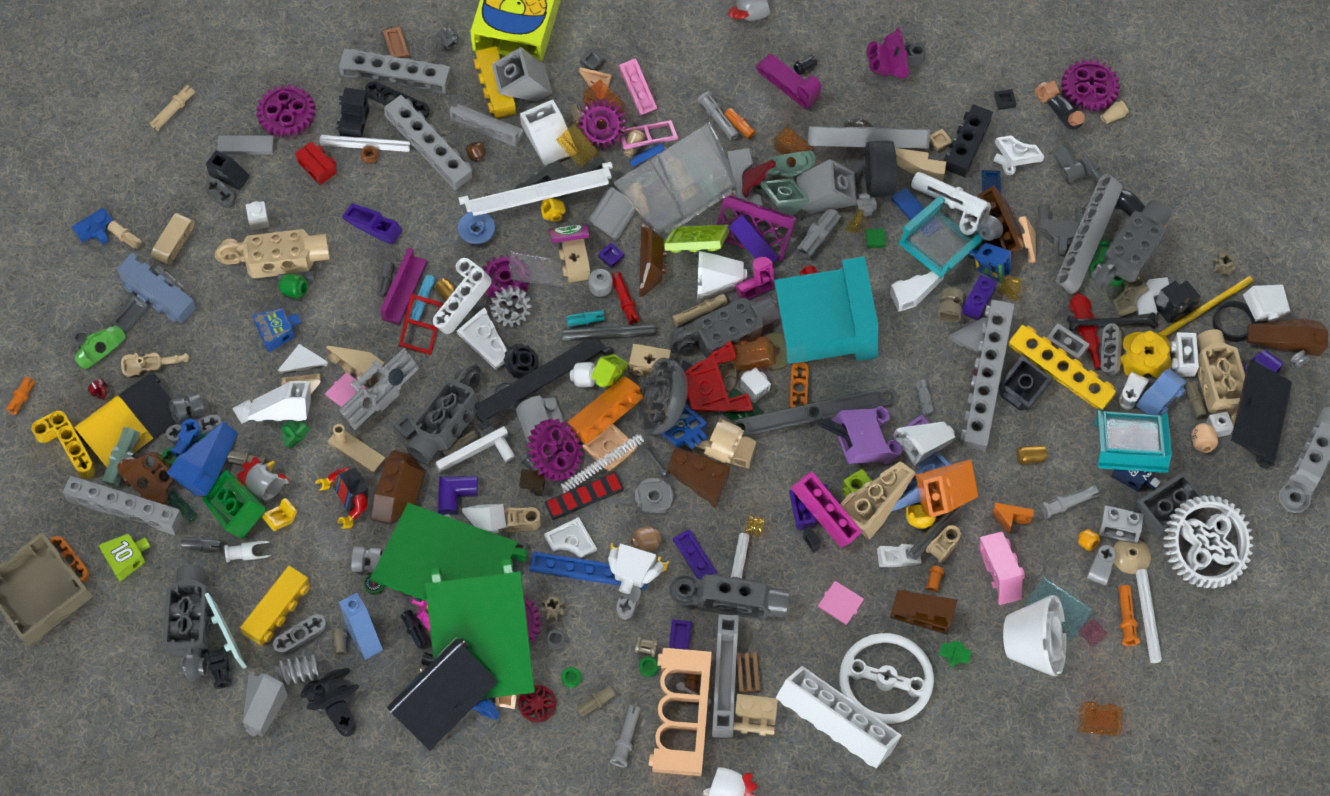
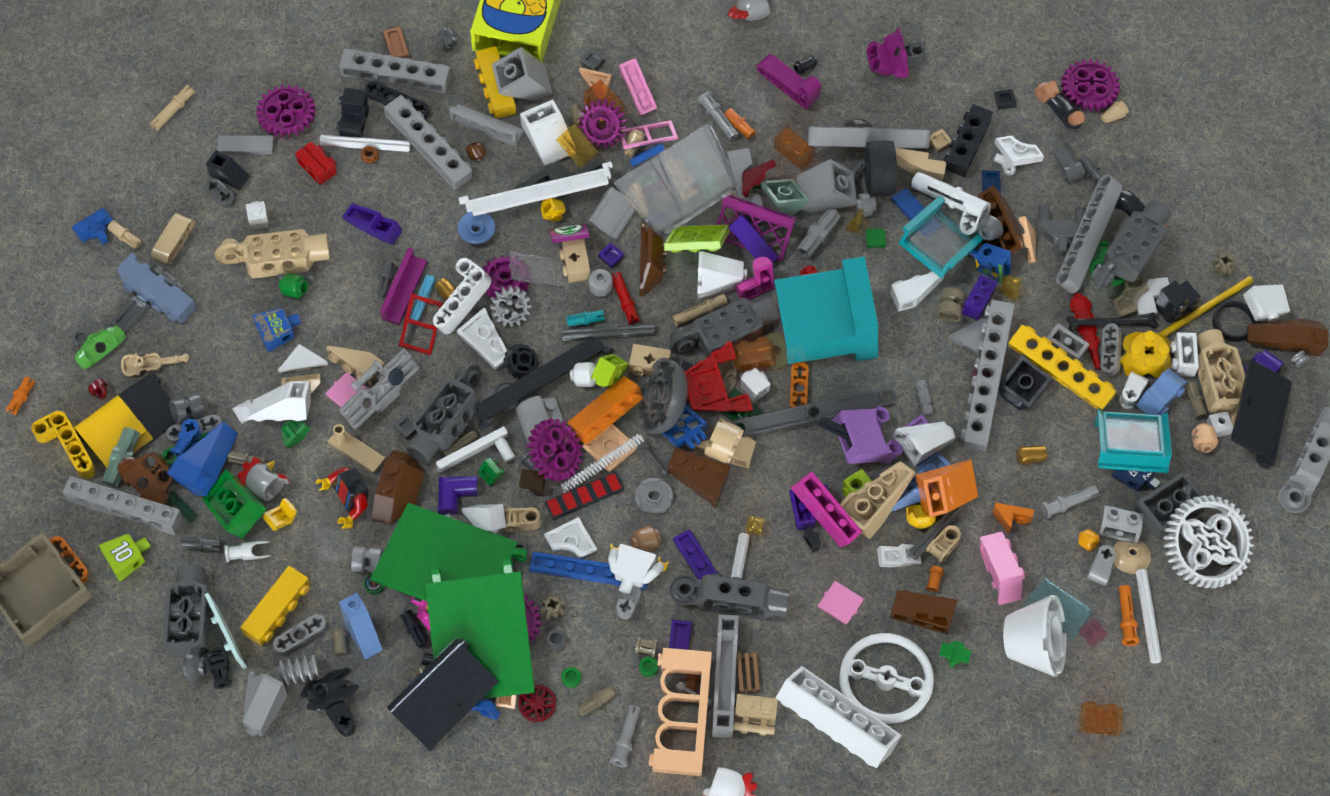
sand green piece [766,151,816,178] -> none
none -> green tile [478,458,505,486]

